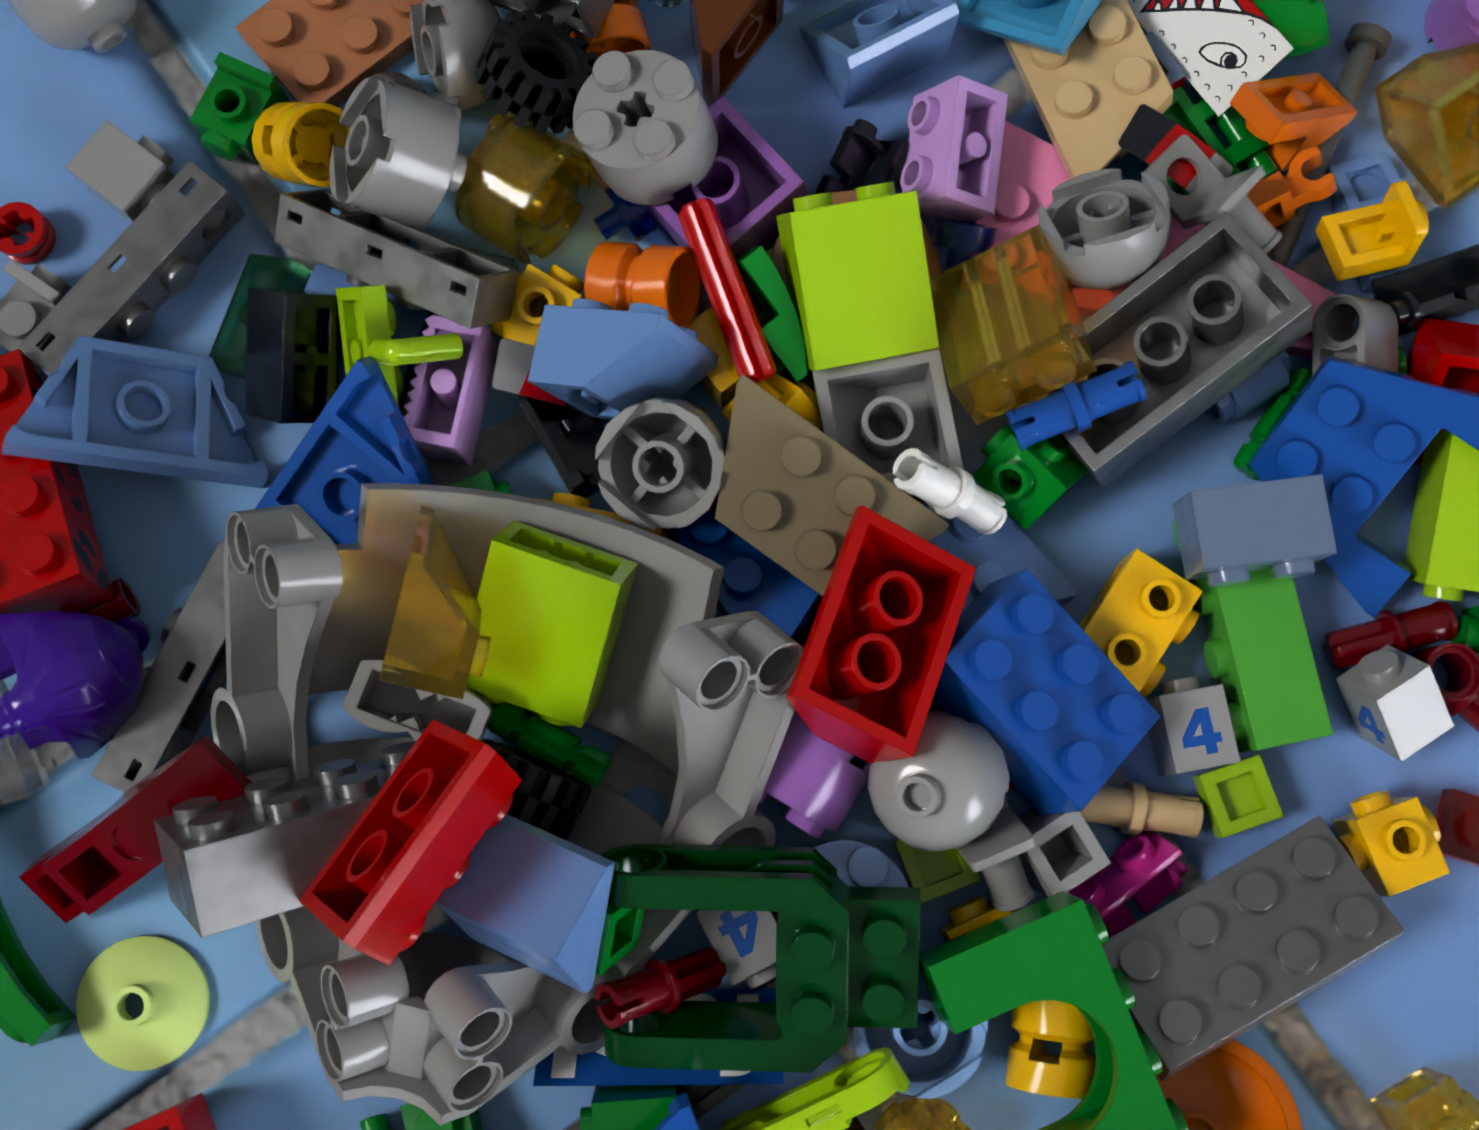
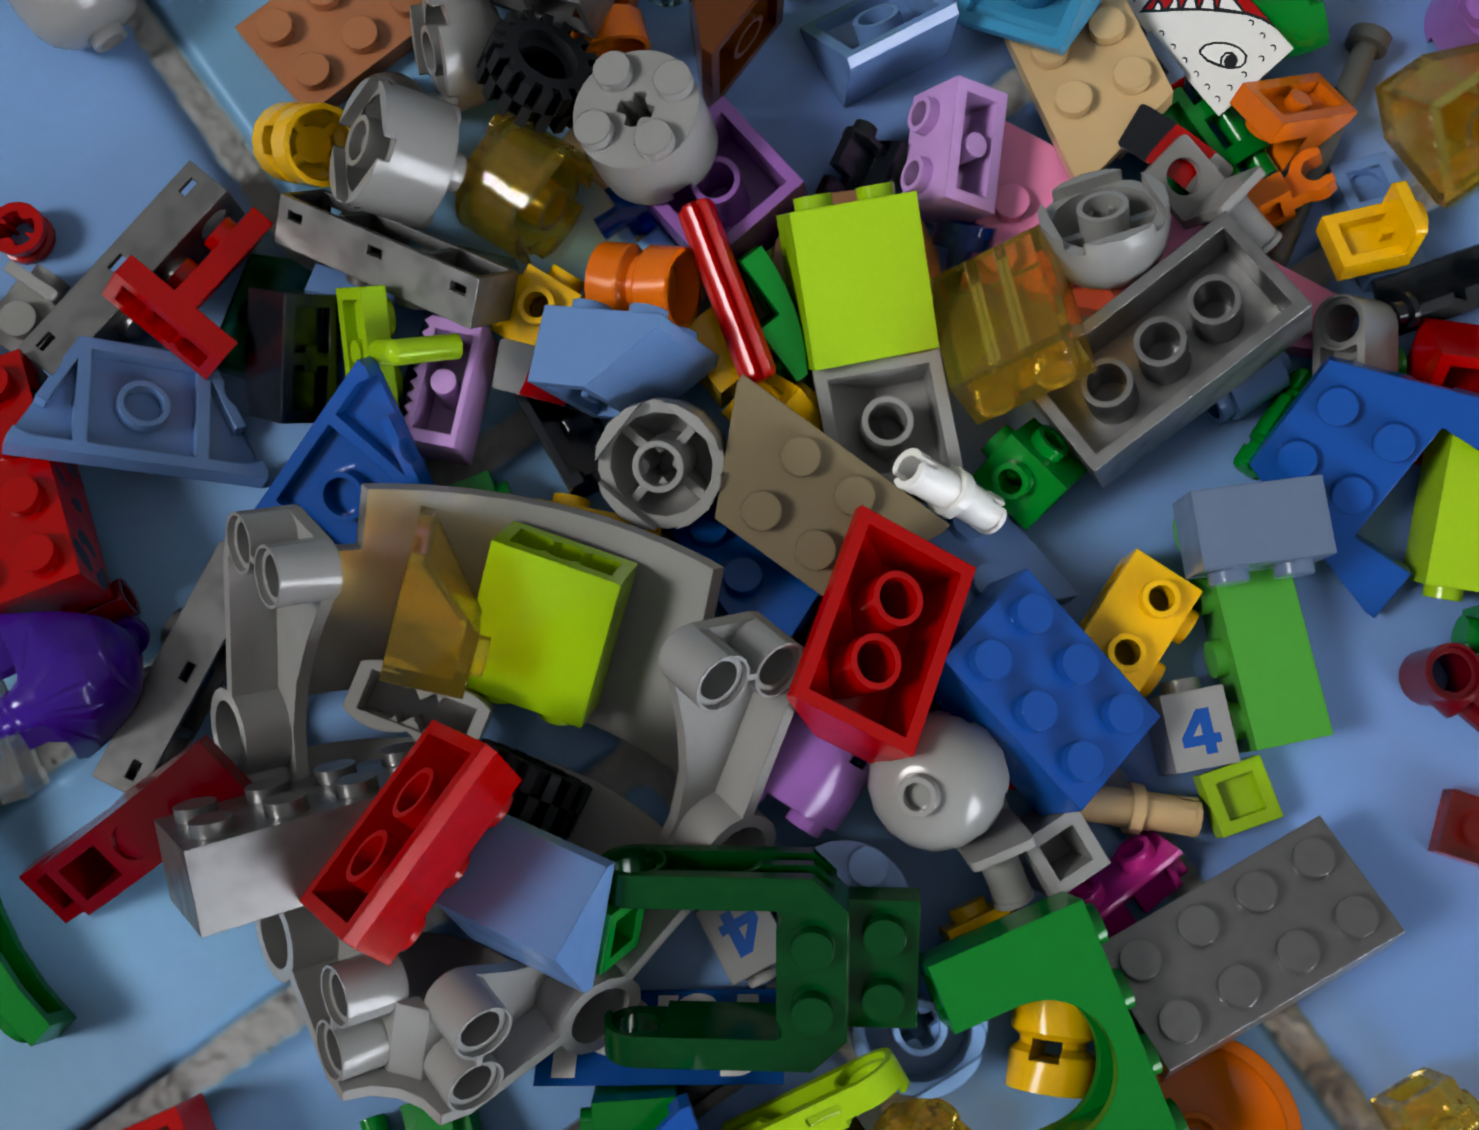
light grey brick [66,120,175,223] -> none
yellowish green dish [76,935,210,1071] -> none
green brick [189,52,290,165] -> none
green axle [487,702,612,786] -> none
dark red axle [595,947,727,1029] -> none
lime plate [893,839,980,904] -> none
blue pin [1006,361,1147,451] -> none
dark red axle [1323,600,1458,669] -> none
yellow brick [1332,789,1450,897] -> none
light grey brick [1336,644,1454,762] -> none
none -> red bracket [101,206,273,380]

